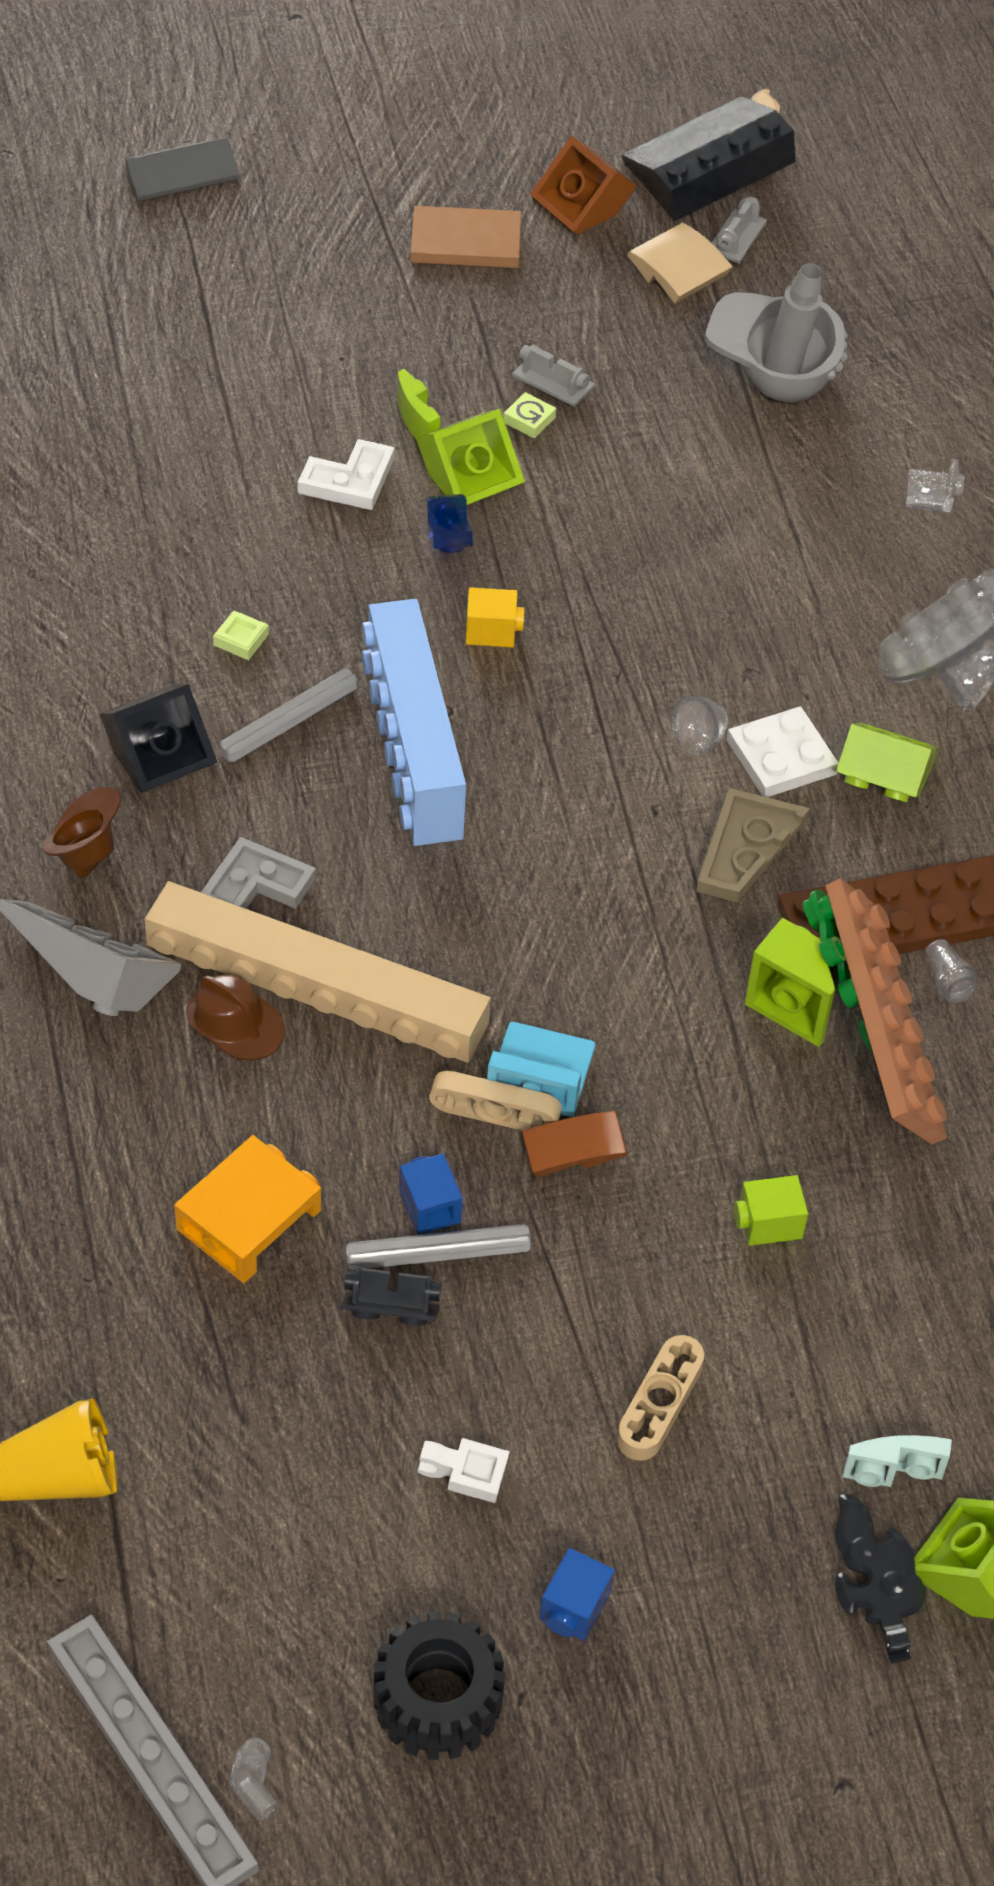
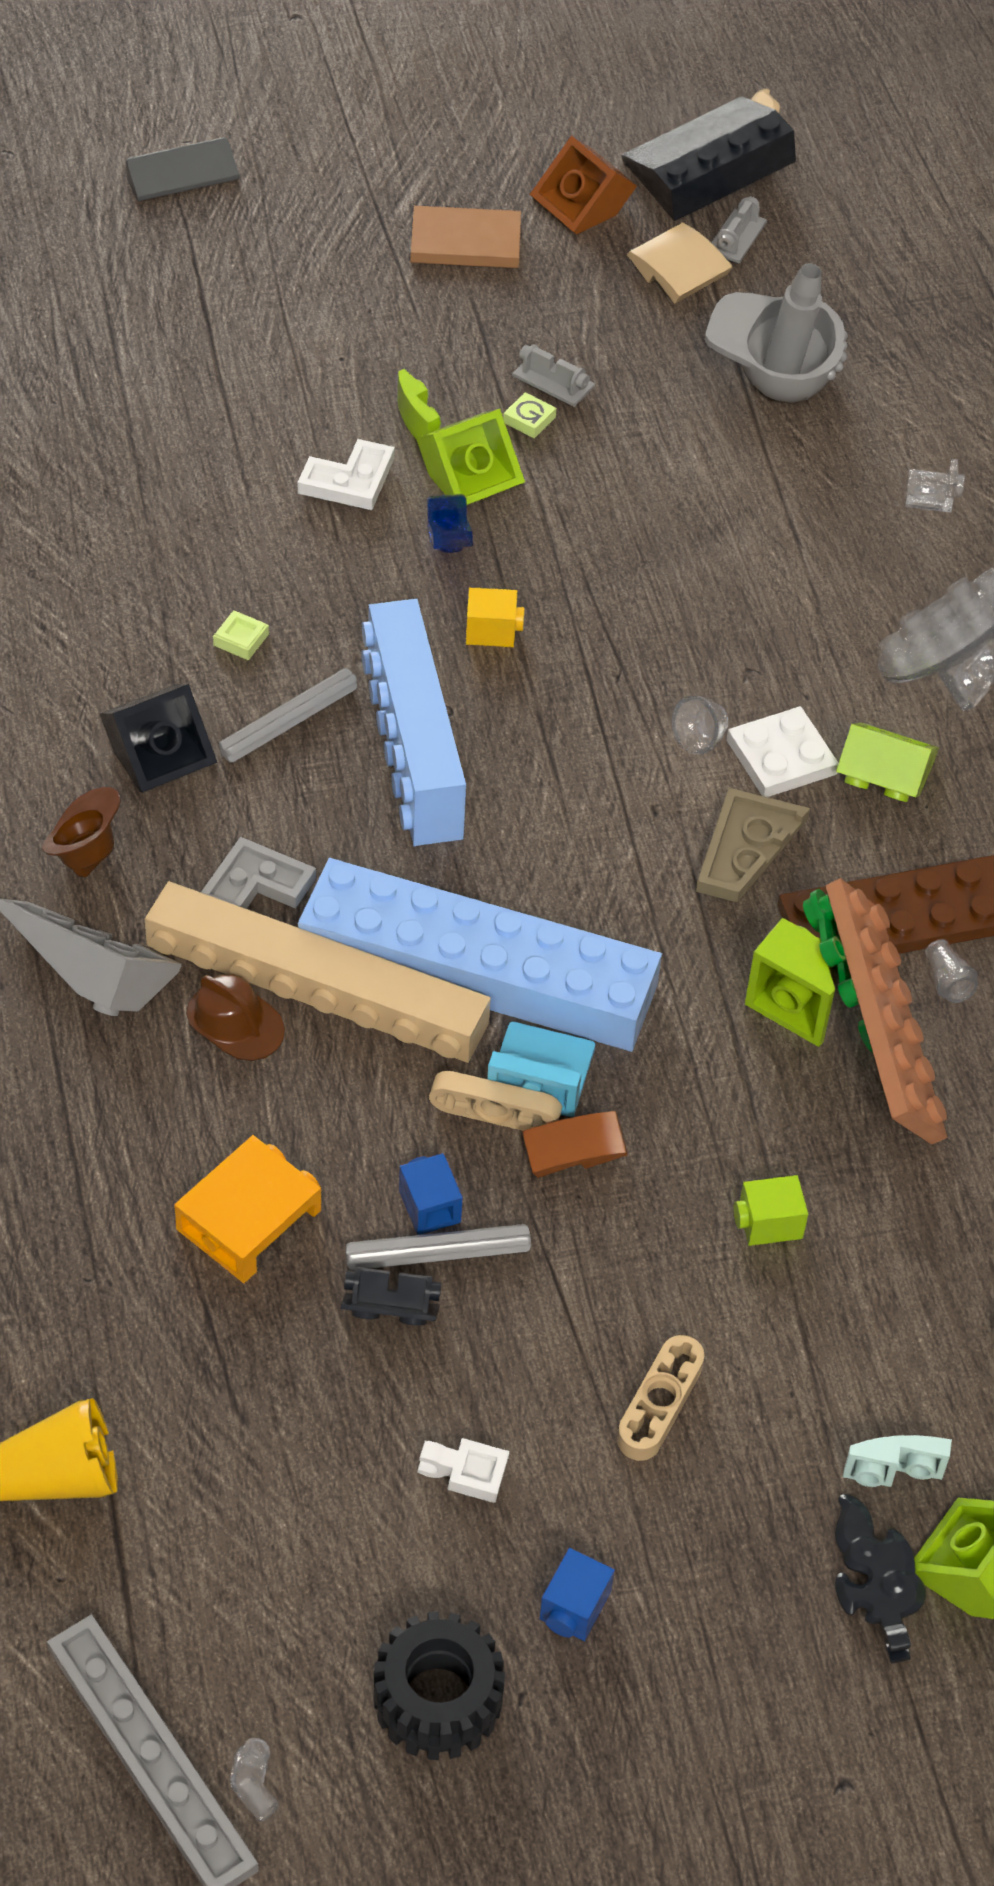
none -> light blue brick [298,858,662,1052]

